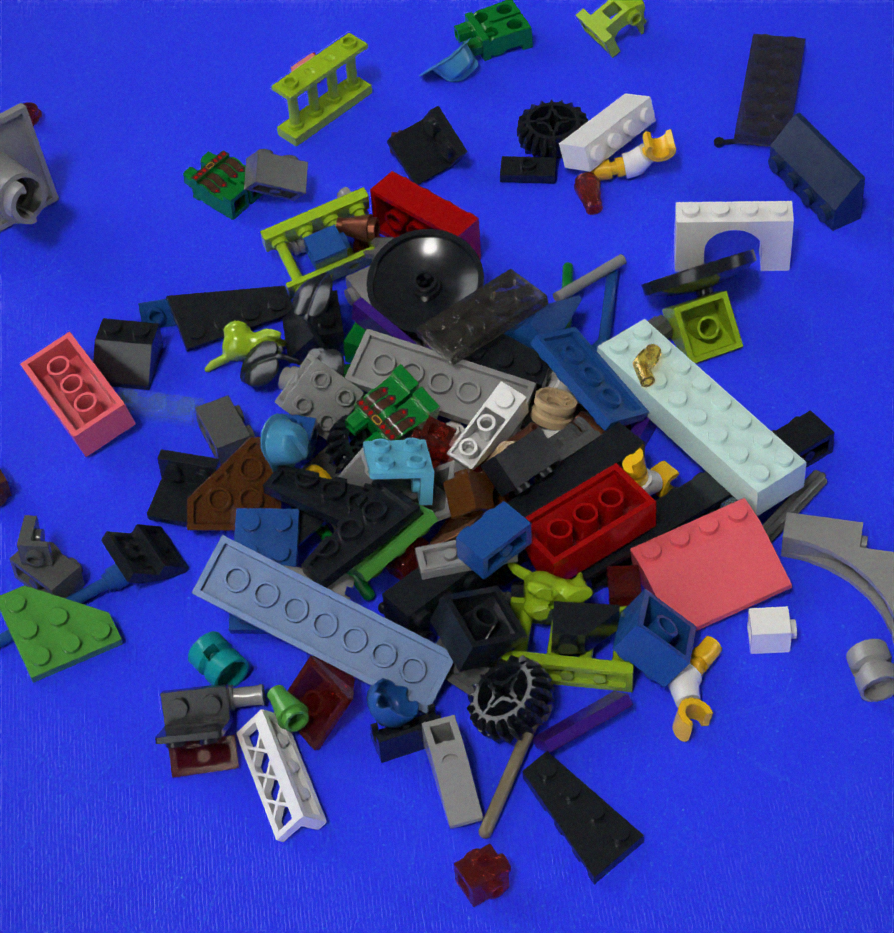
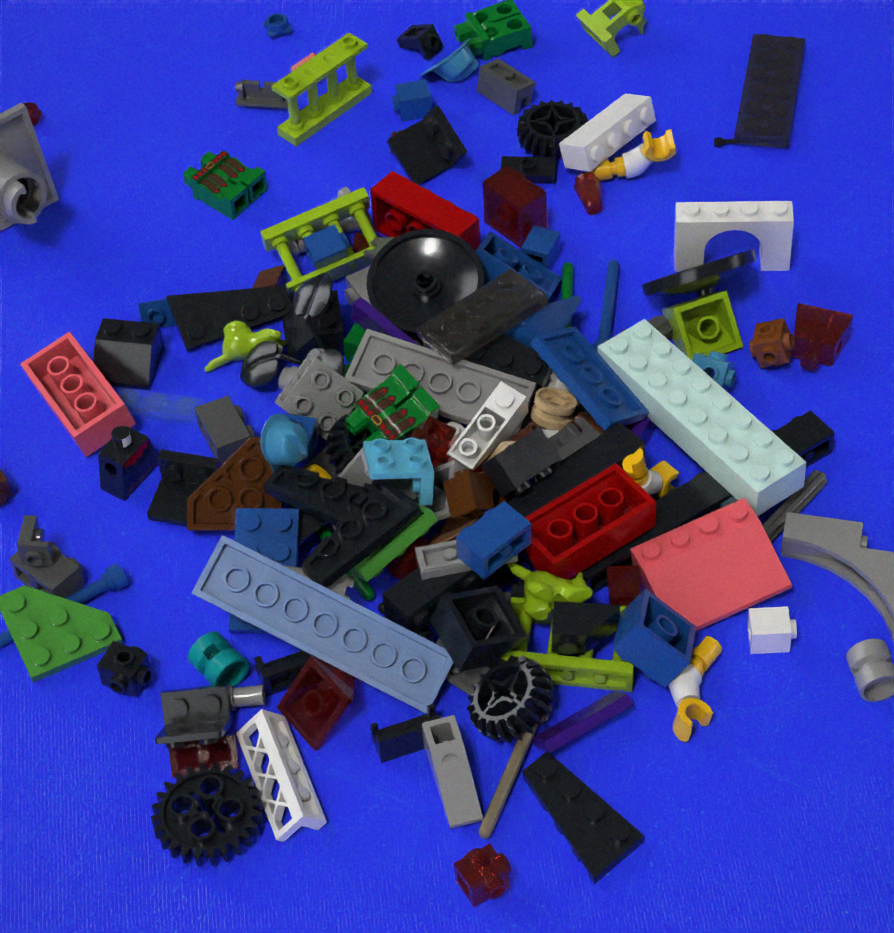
black slope [101,524,189,583] -> none
dark grey brick [244,149,308,201] -> none
bright green cone [267,685,309,732] -> none
copper cone [336,214,380,243] -> none
blue hair [366,678,419,728] -> none
light grey bar [553,254,627,301] -> none
clear yellow arm [633,344,662,387] -> none
dark blue slope [768,113,865,231] -> none
none -> black brick [97,641,152,697]
none -> black torso [98,426,159,501]
none -> black gear [151,762,264,866]
none -> dark grey hinge [235,79,288,109]
none -> reddish brown slope [252,265,287,288]
none -> black hinge [254,651,328,696]
none -> blue plate [263,13,292,37]
none -> blue brick [391,79,432,122]
none -> black bracket [396,24,443,60]
none -> blue slope [476,231,562,300]
none -> dark grey hinge [477,58,536,115]
none -> clear red brick [483,165,547,248]
none -> blue brick [521,225,560,270]
none -> dark azure brick [692,351,737,391]
none -> dark orange brick [749,318,795,368]
none -> clear red torso [792,303,853,371]

